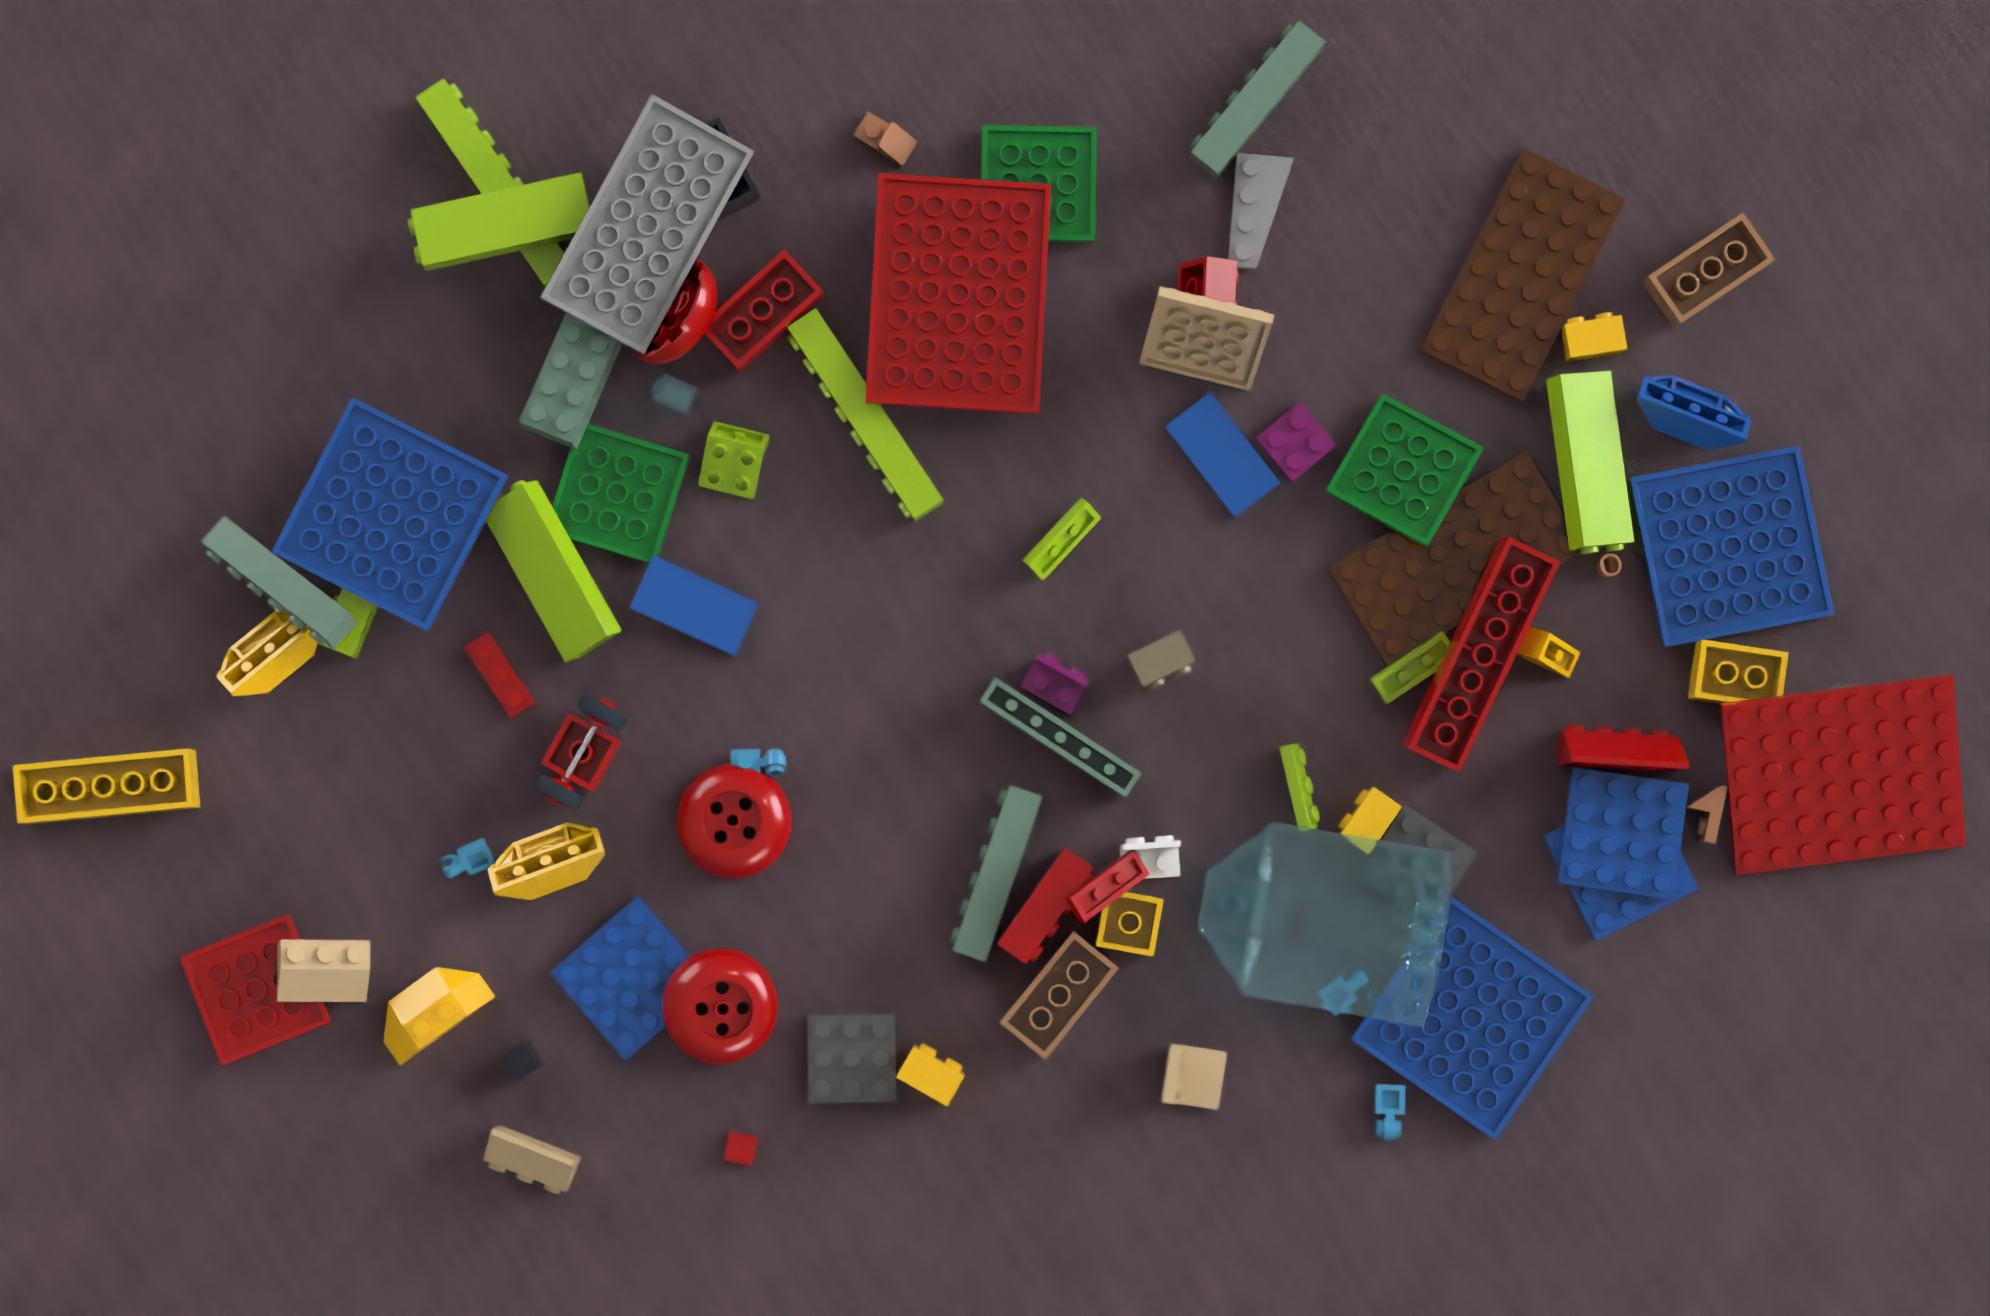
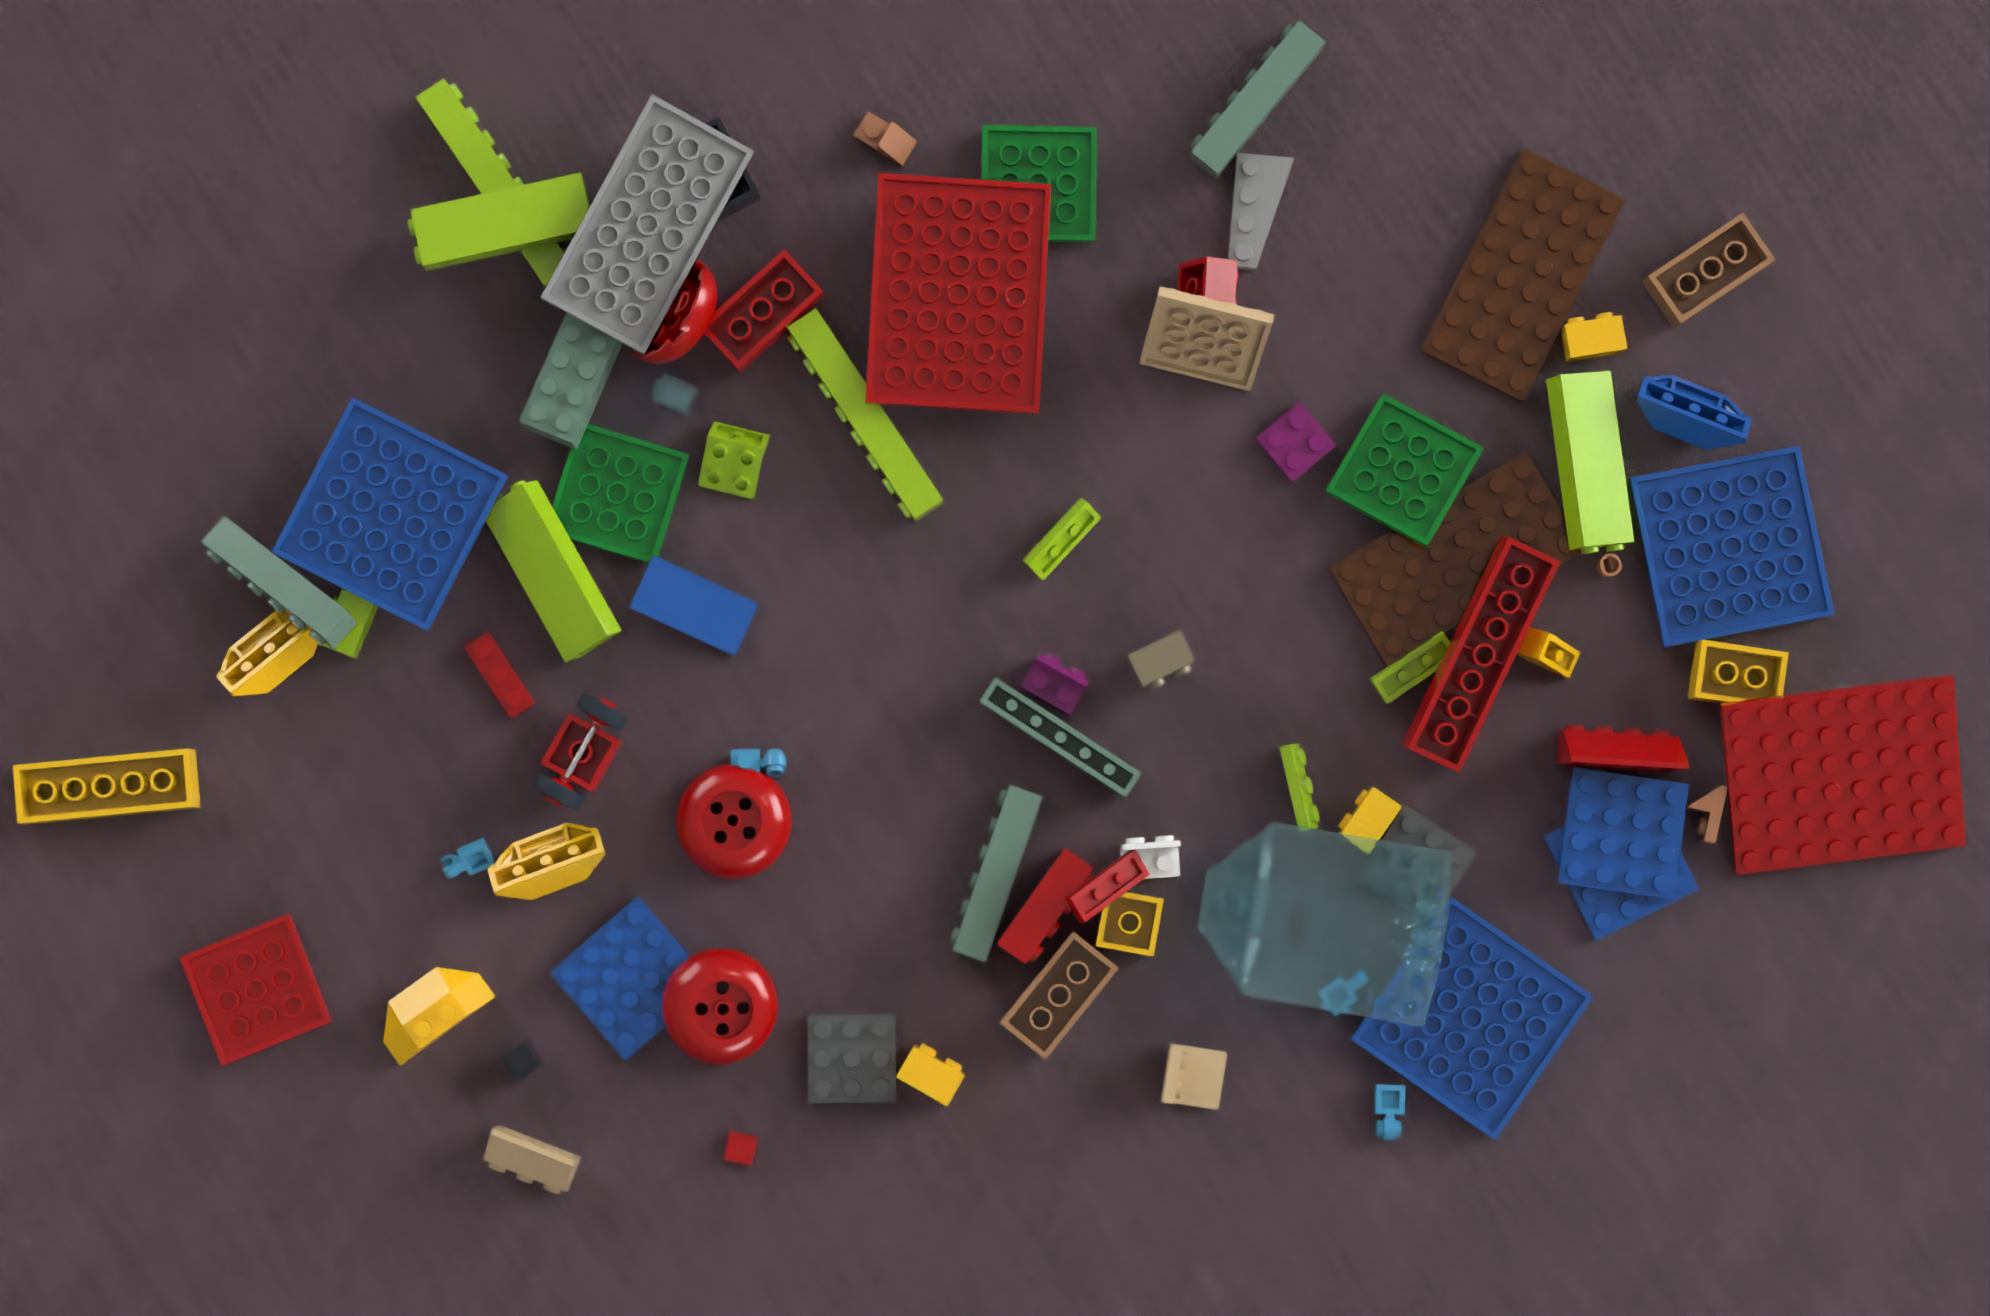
tan slope [277,940,370,1002] -> none
blue tile [1164,392,1280,519] -> none

